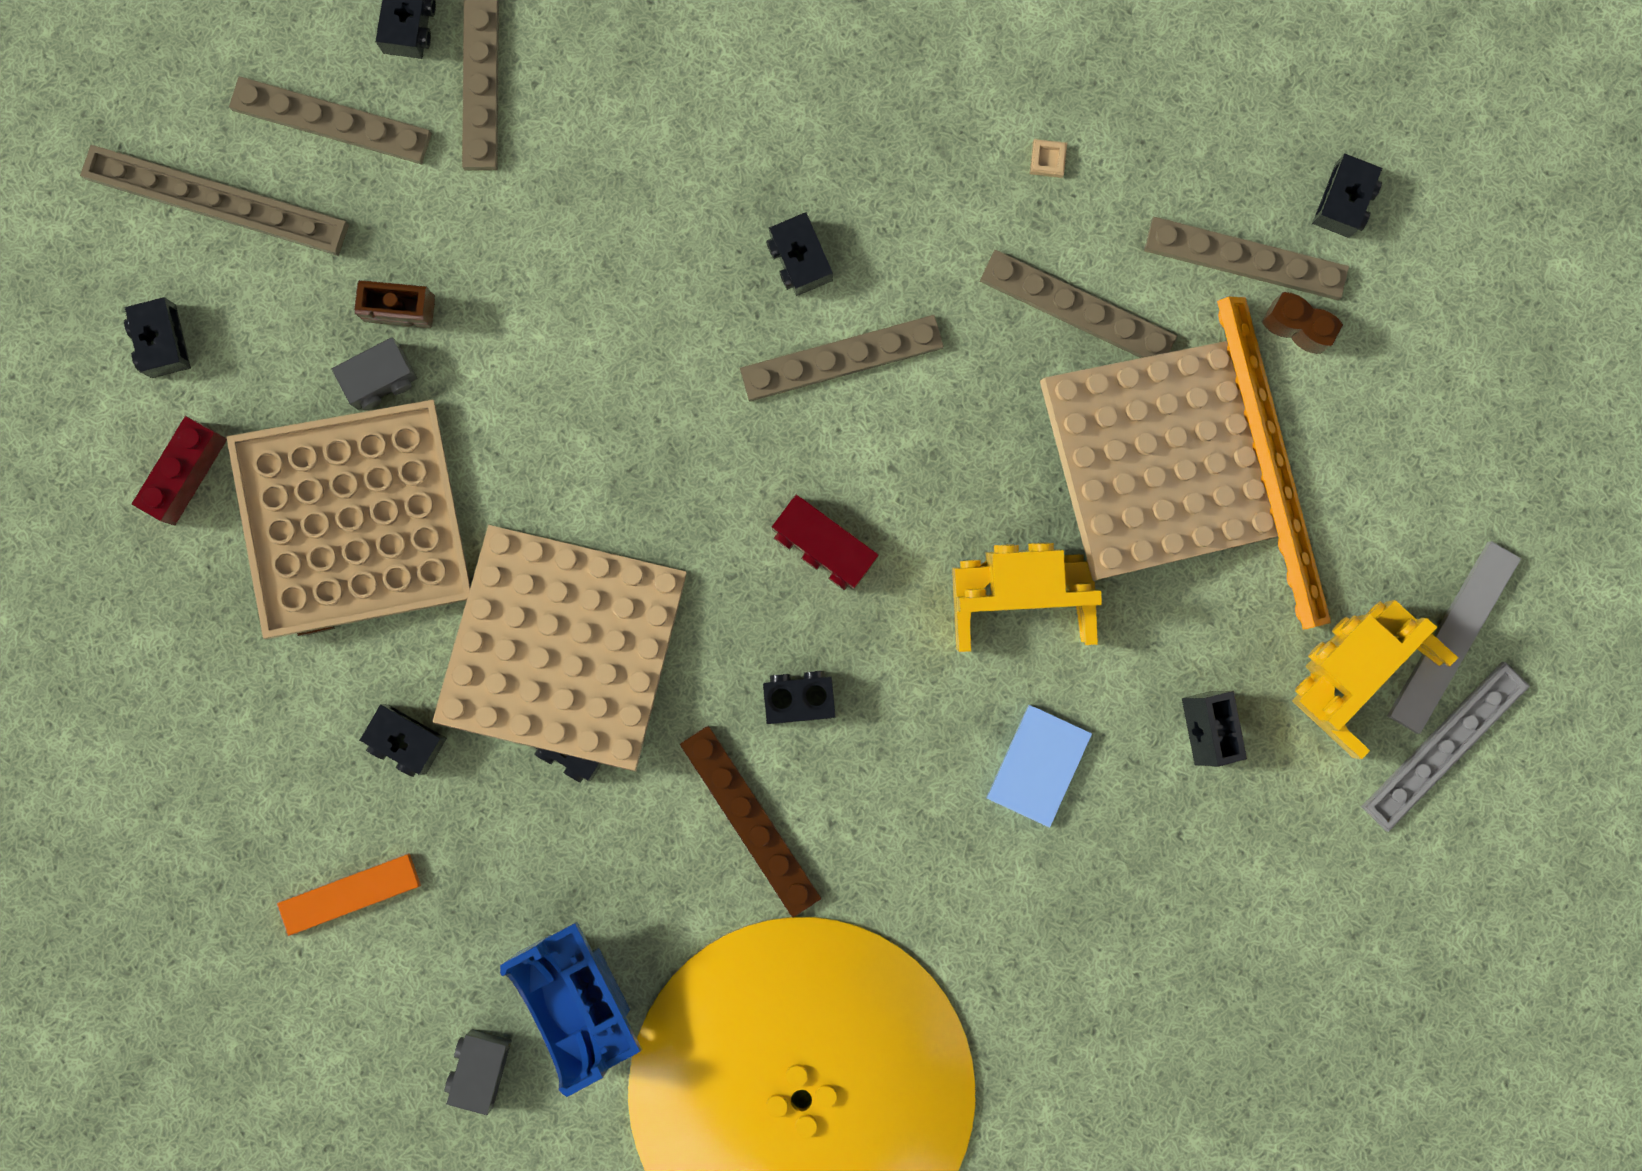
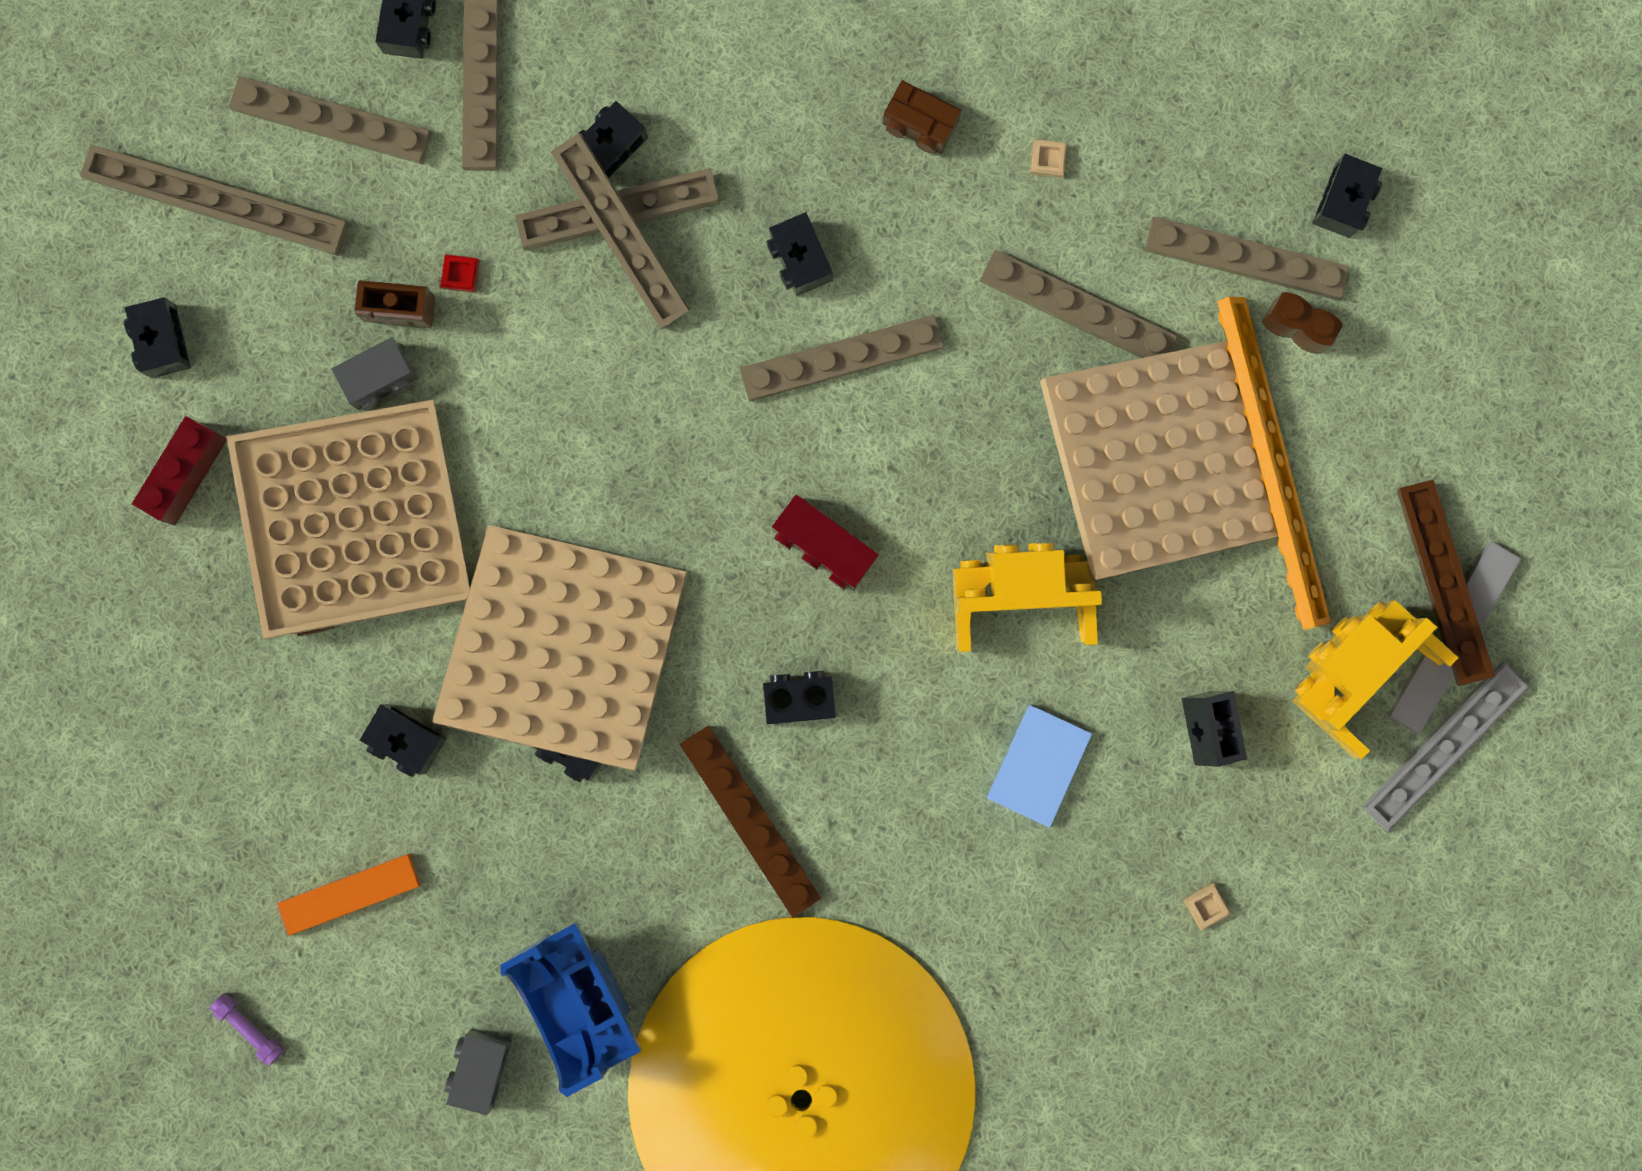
none -> medium lavender bar [209,993,285,1066]
none -> red tile [440,254,480,293]
none -> dark tan plate [515,168,720,251]
none -> dark tan plate [551,133,691,329]
none -> black brick [579,101,648,178]
none -> reddish brown brick [883,80,962,154]
none -> tan tile [1183,883,1231,931]
none -> reddish brown plate [1397,480,1495,687]

